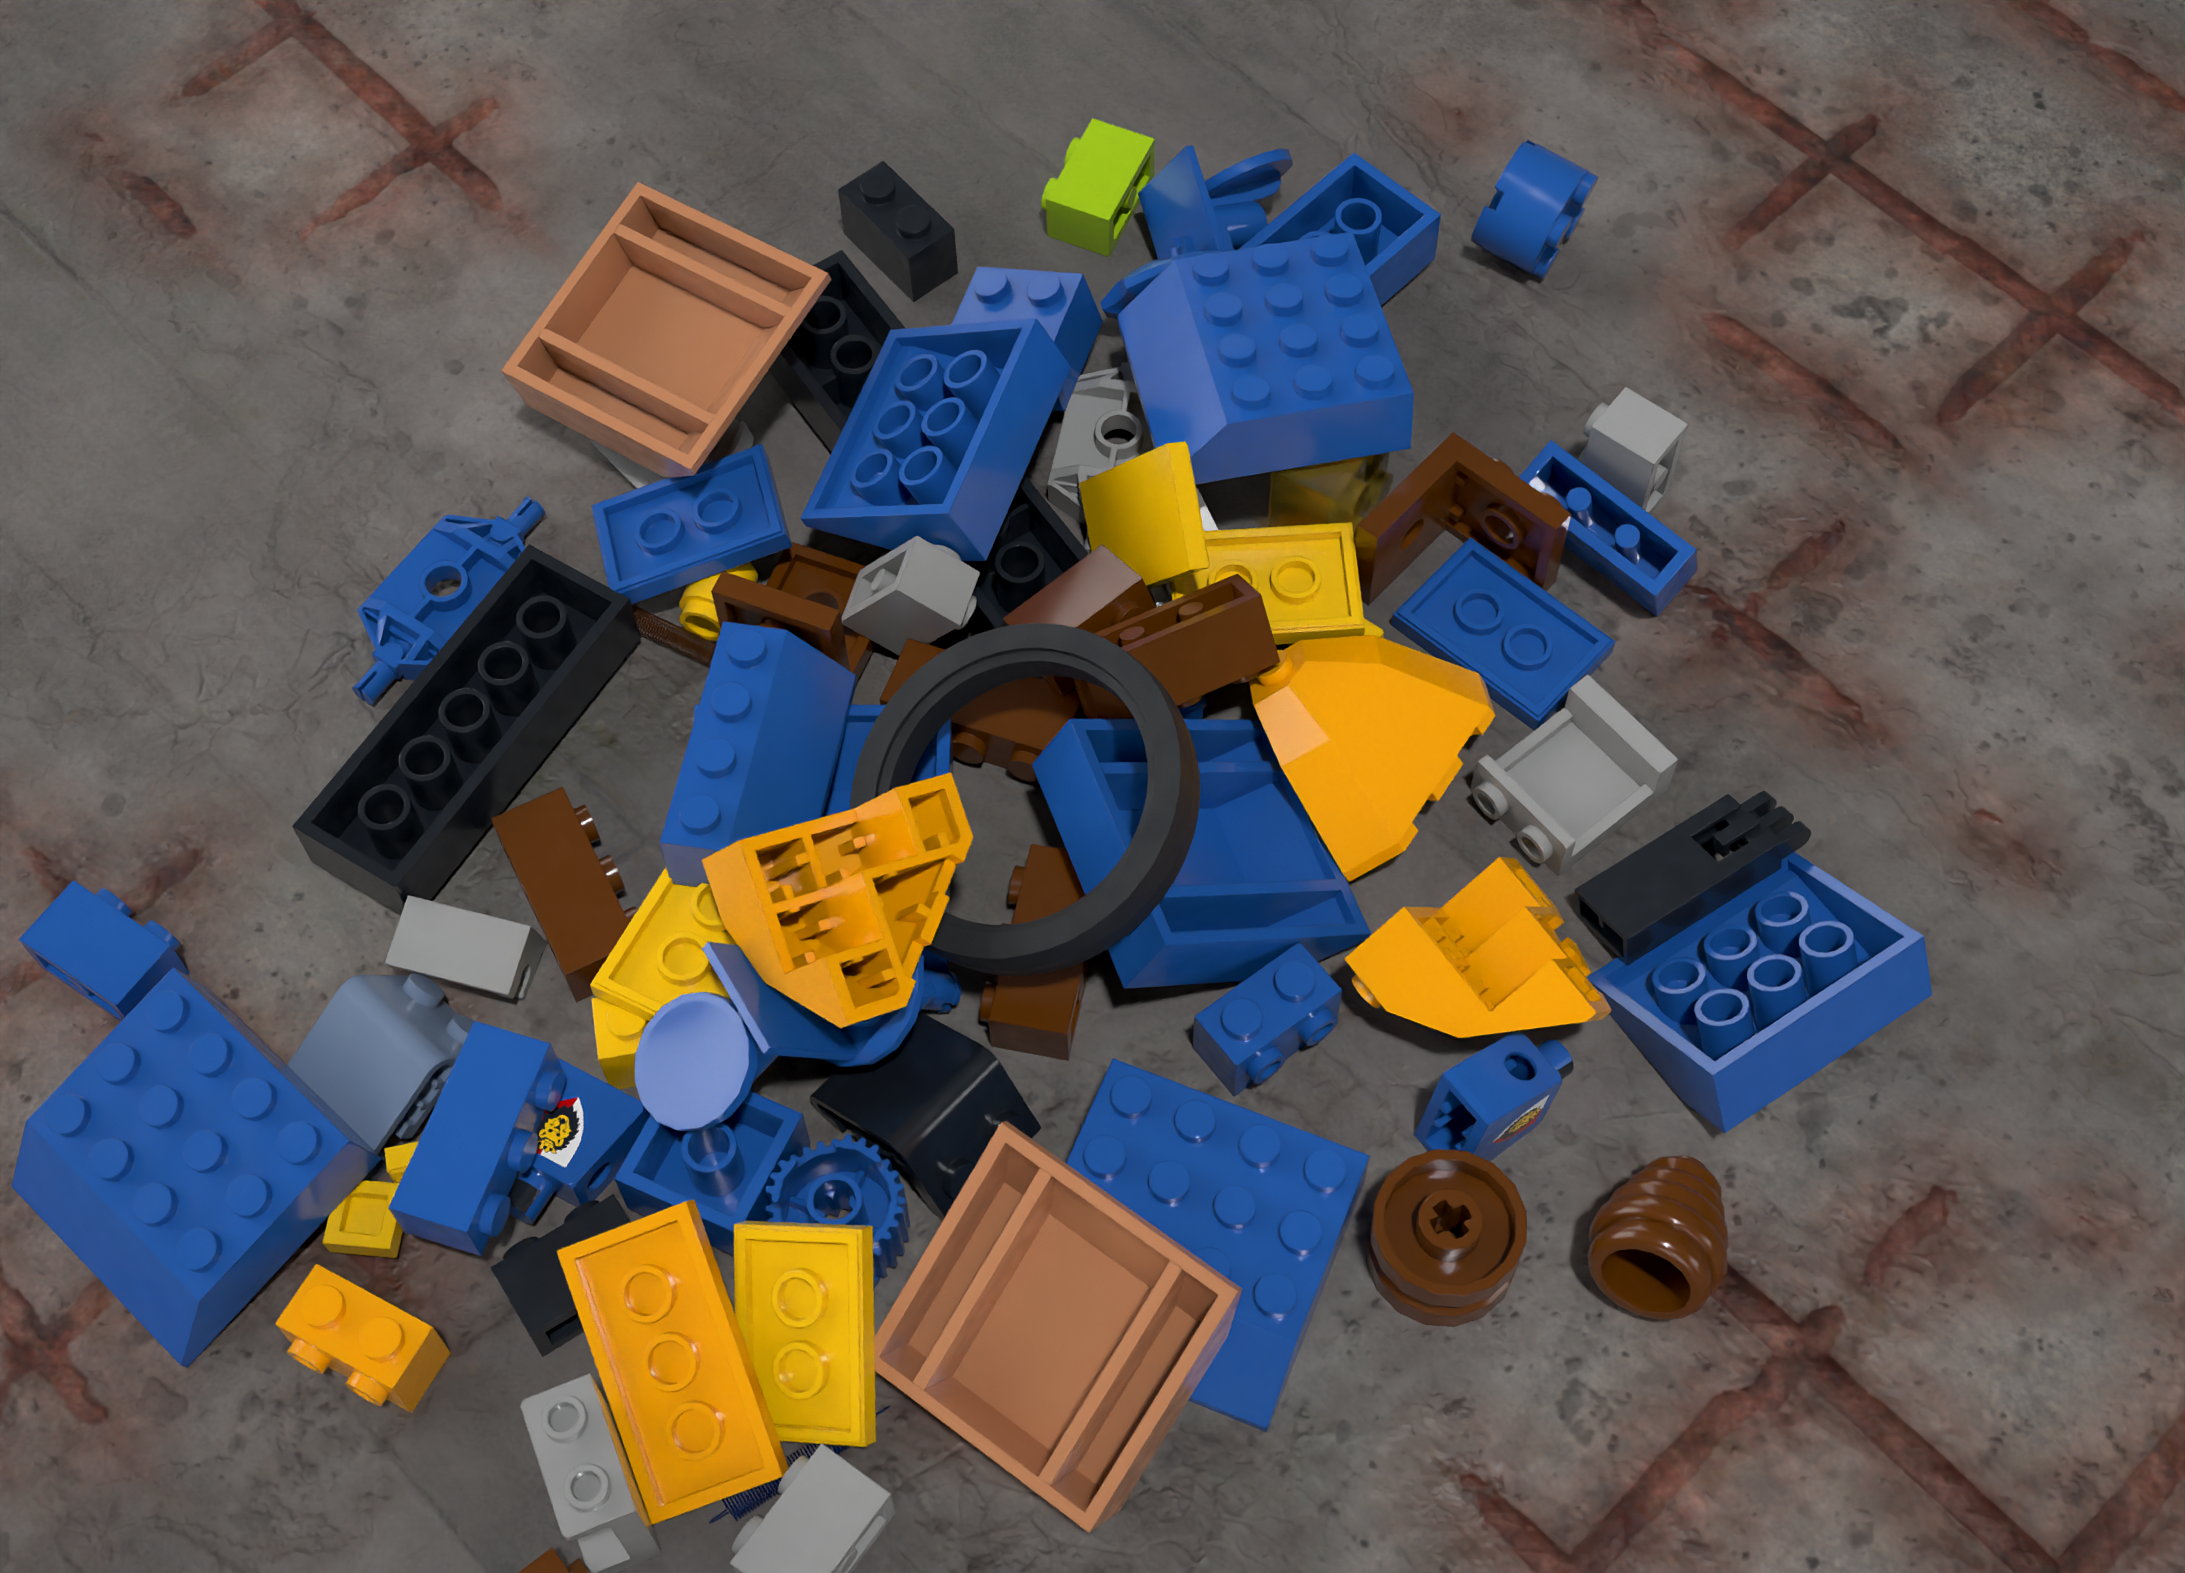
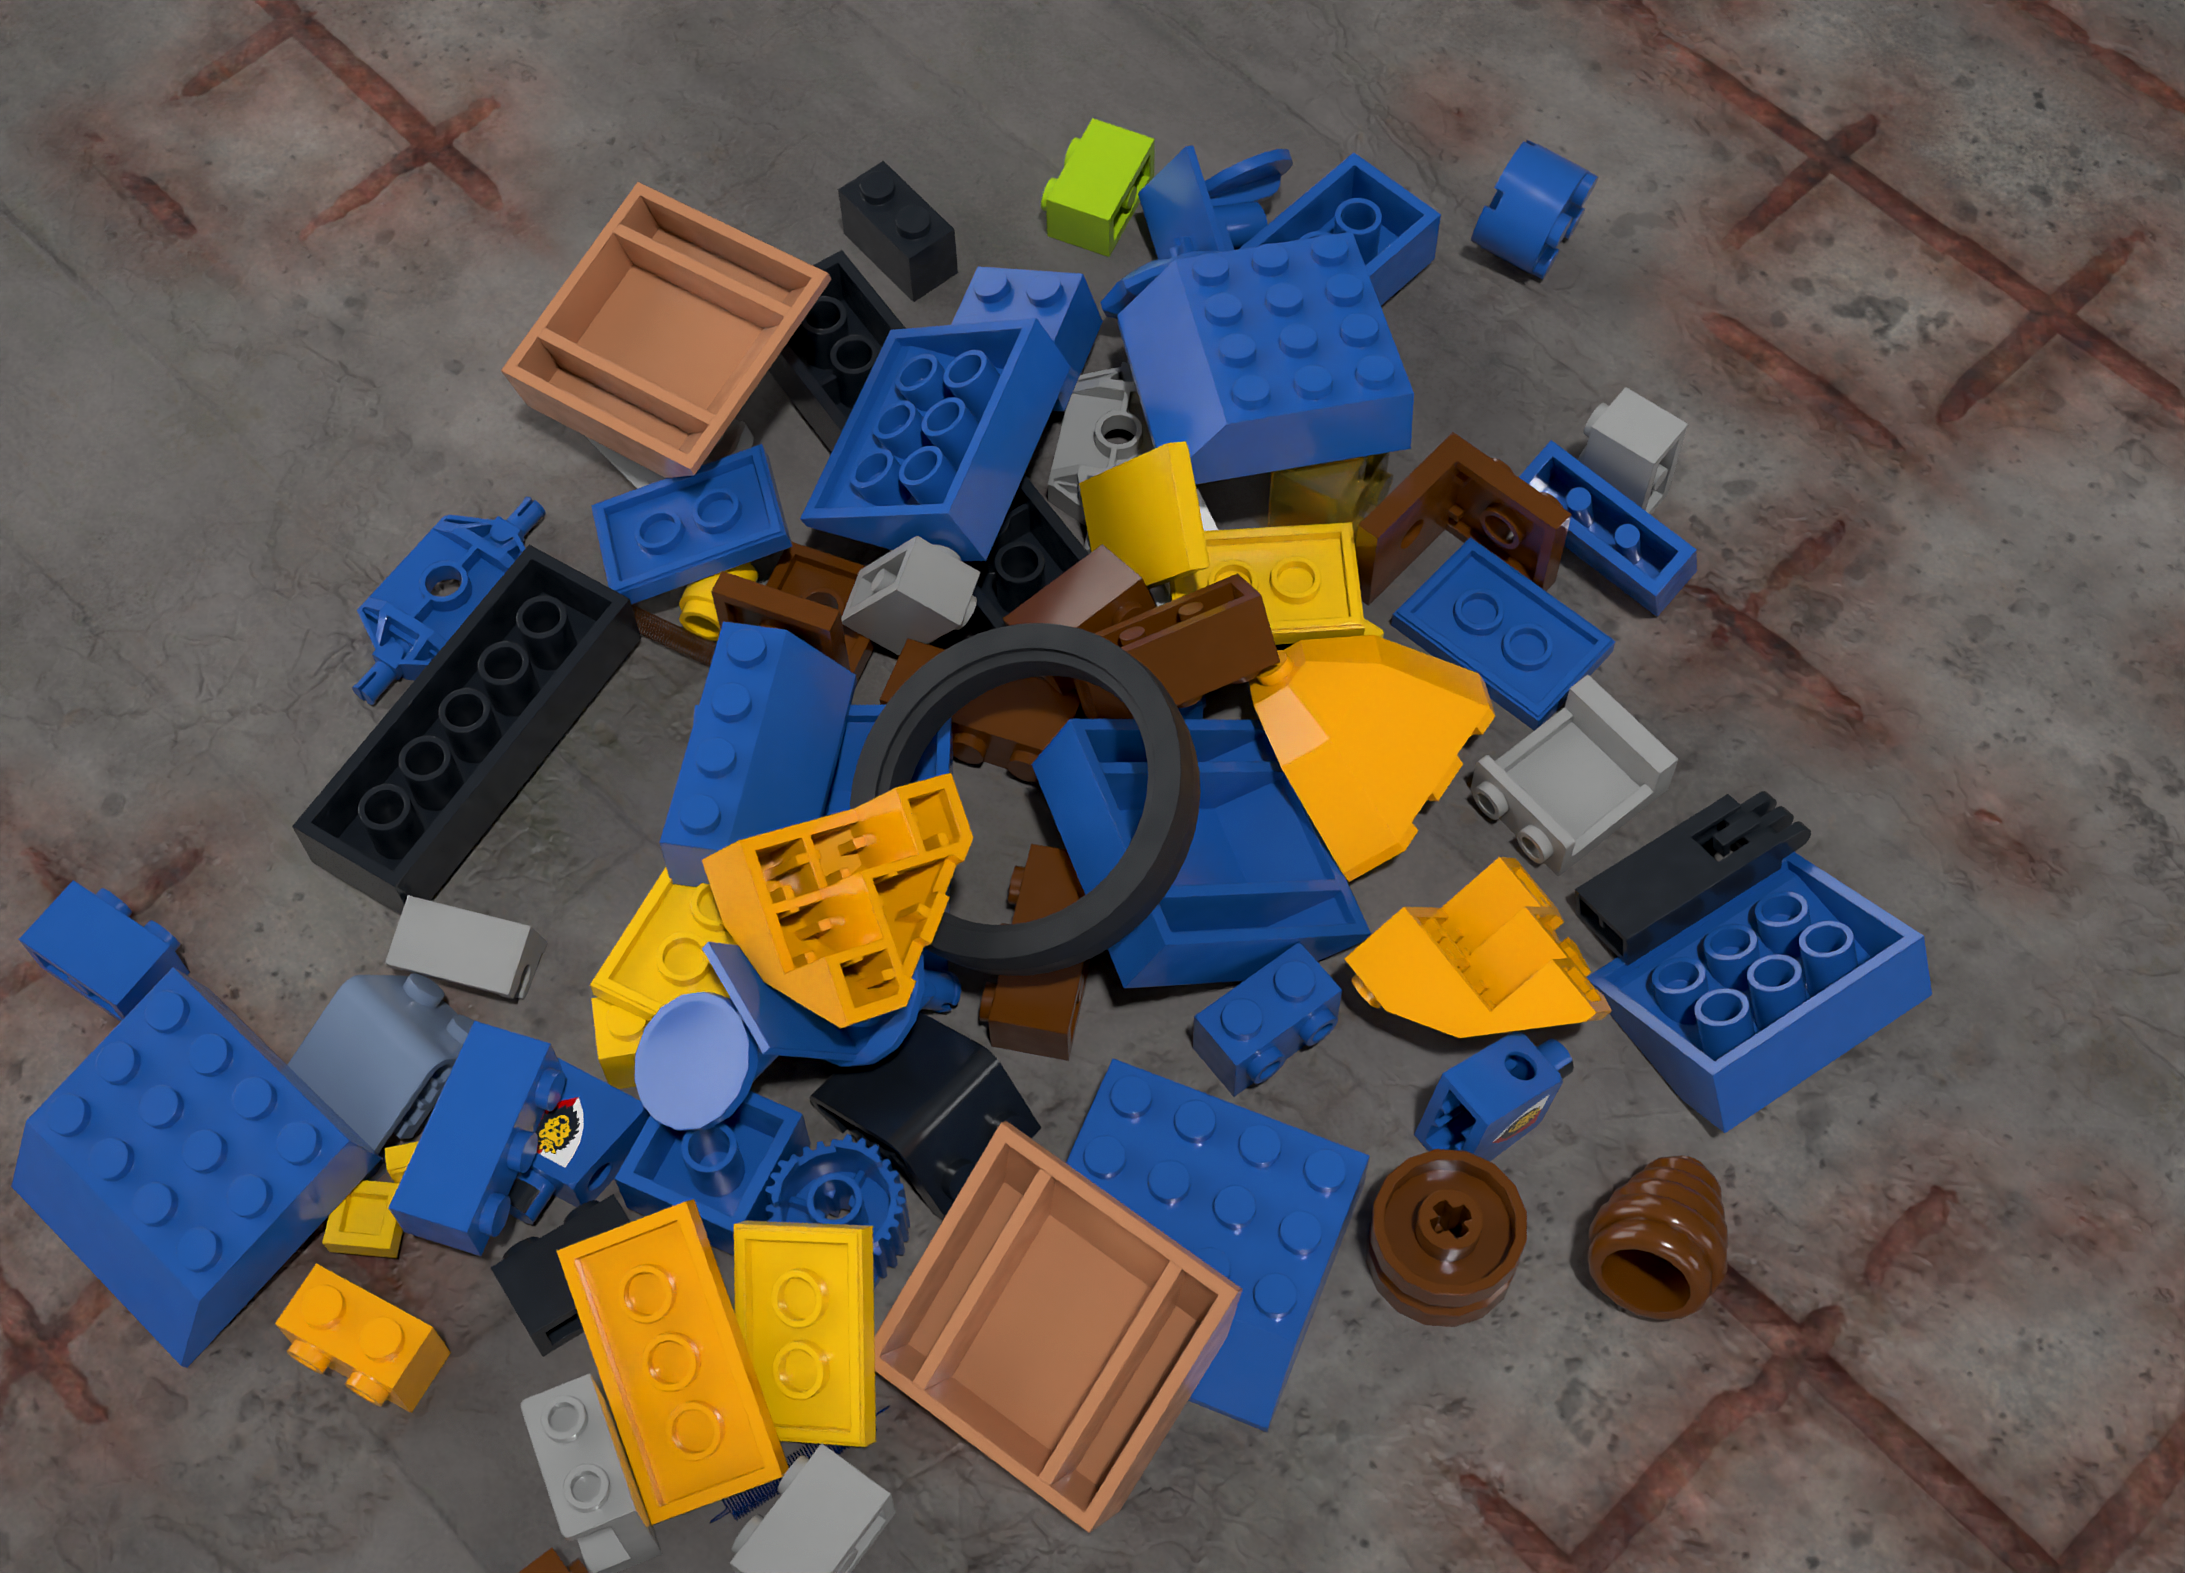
reddish brown brick [491,787,637,1002] -> none

